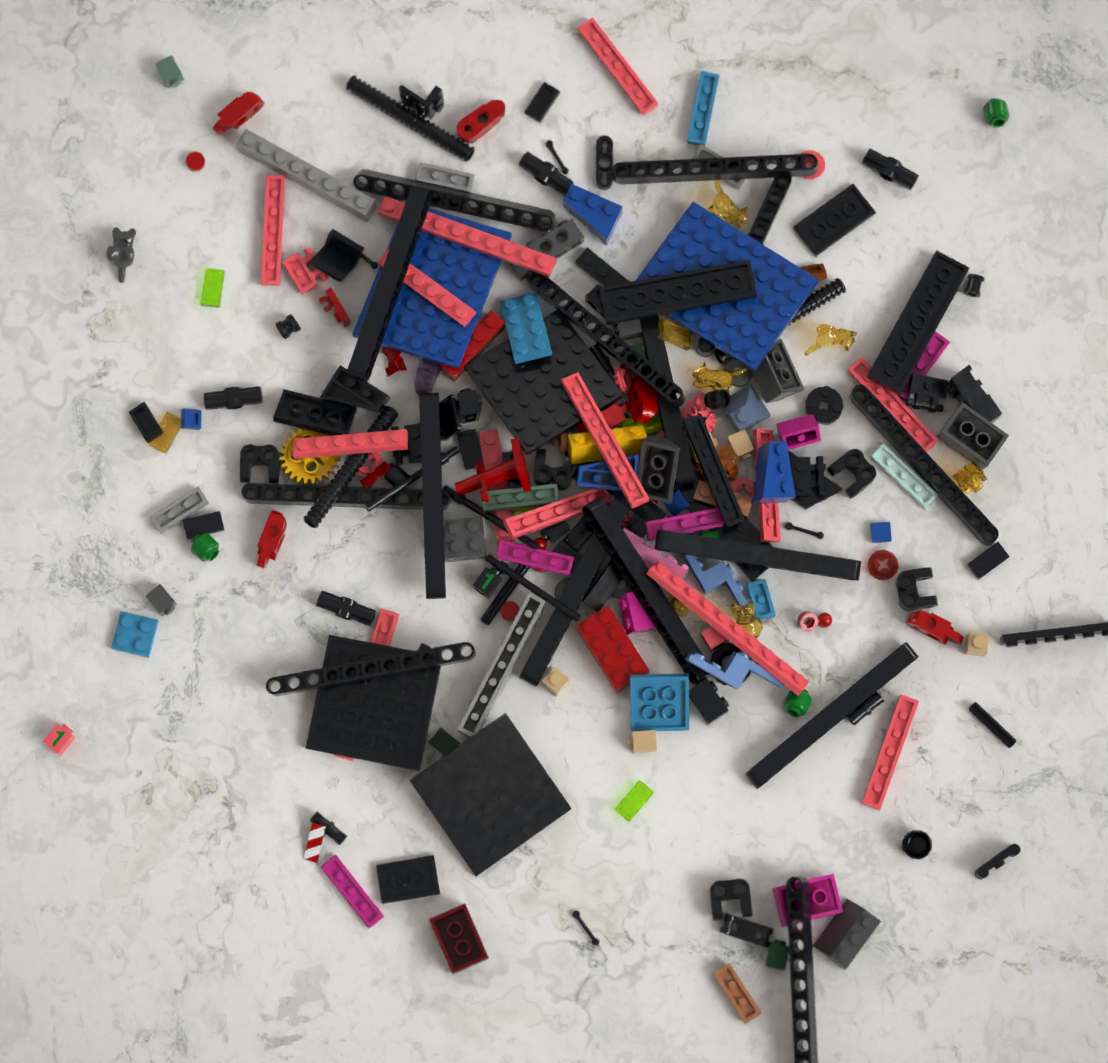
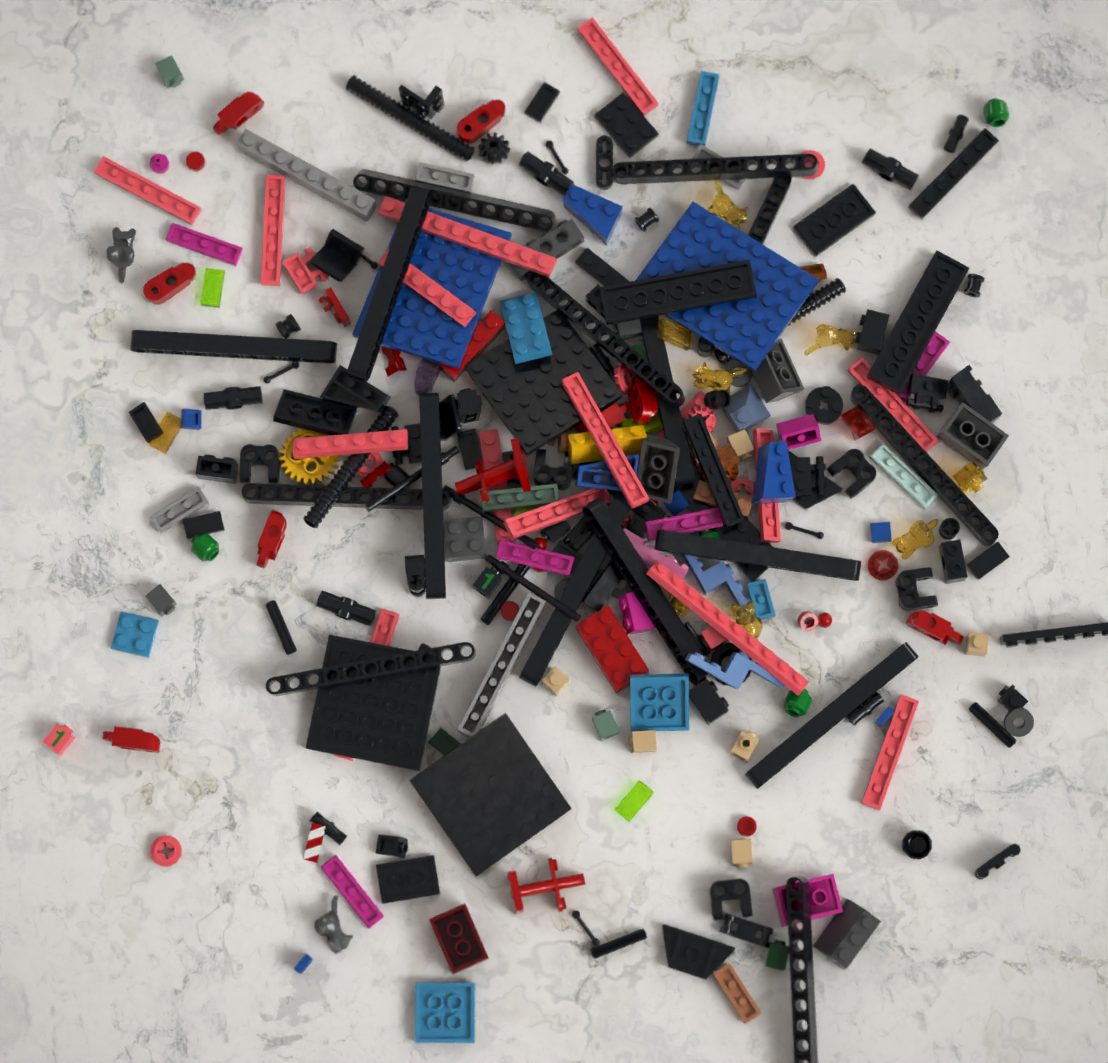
none -> coral plate [94,156,202,225]
none -> red piece [102,726,161,753]
none -> black beam [130,330,337,364]
none -> red piece [143,262,196,305]
none -> dark pink tile [150,154,169,174]
none -> coral gear [150,835,182,867]
none -> dark pink tile [166,223,243,266]
none -> black brick [195,455,239,484]
none -> black hinge [263,361,299,384]
none -> black axle [266,600,297,655]
none -> blue tile [293,954,313,974]
none -> dark grey animal [314,895,353,954]
none -> black bracket [375,834,408,858]
none -> black piece [405,555,426,597]
none -> dark azure plate [415,983,475,1043]
none -> black gear [478,132,510,165]
none -> red piece [507,858,585,914]
none -> black axle [591,929,647,959]
none -> sand green brick [592,709,620,741]
none -> black plate [594,92,659,158]
none -> black bush [634,207,659,232]
none -> black wing [662,924,735,980]
none -> black pin [684,621,711,657]
none -> tan brick [730,730,759,762]
none -> tan brick [730,839,753,869]
none -> red tile [737,816,757,837]
none -> clear red slope [841,406,875,441]
none -> black brick [855,309,889,355]
none -> blue tile [874,706,894,727]
none -> clear yellow animal [892,519,938,560]
none -> black plate [908,128,999,220]
none -> black wheel [939,518,960,540]
none -> black brick [939,540,968,584]
none -> black pin [943,115,969,153]
none -> black bracket [997,684,1028,711]
none -> dark grey piece [1004,707,1034,737]

